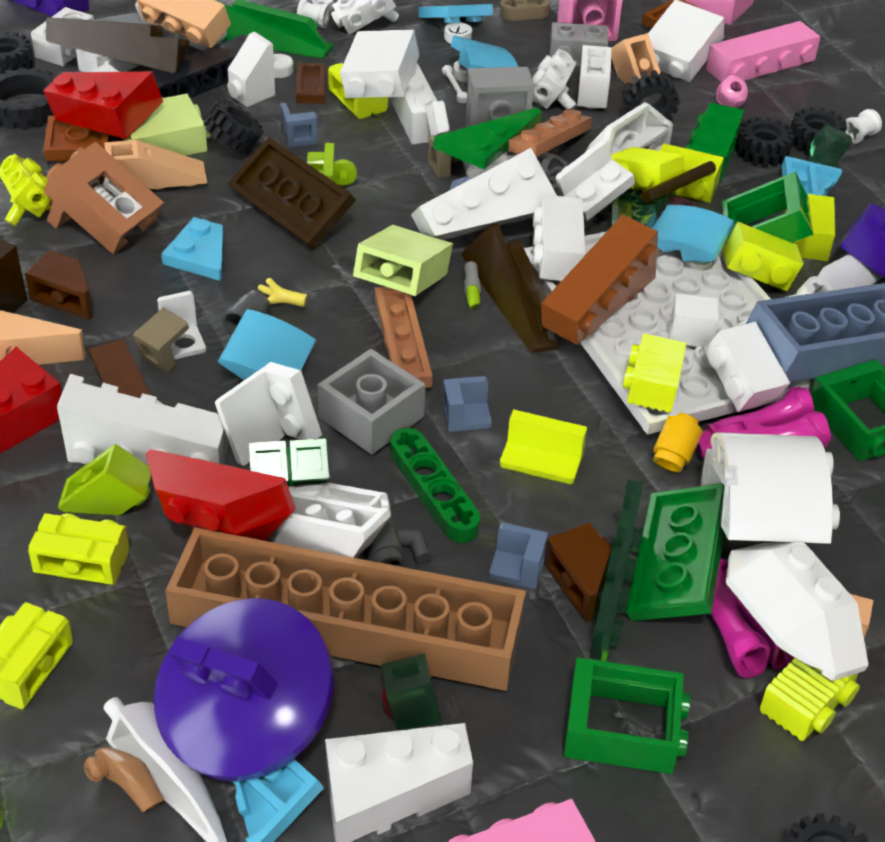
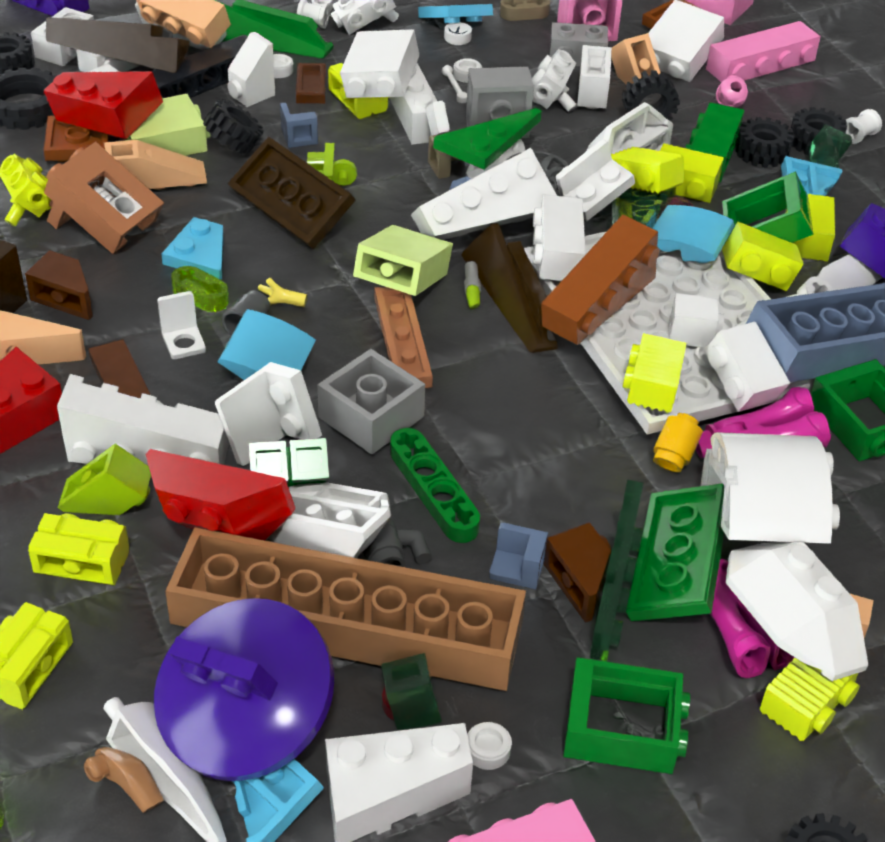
dark tan panel [133,307,189,373] -> none
sand blue panel [442,376,492,432] -> none
medium azure slope [451,35,518,73] -> none
neon yellow panel [500,409,587,484] -> none
nougat plate [508,110,592,157] -> none
dark brown bar [641,161,716,203] -> none
none -> clear neon green beam [171,266,229,312]
none -> white tile [467,722,512,770]

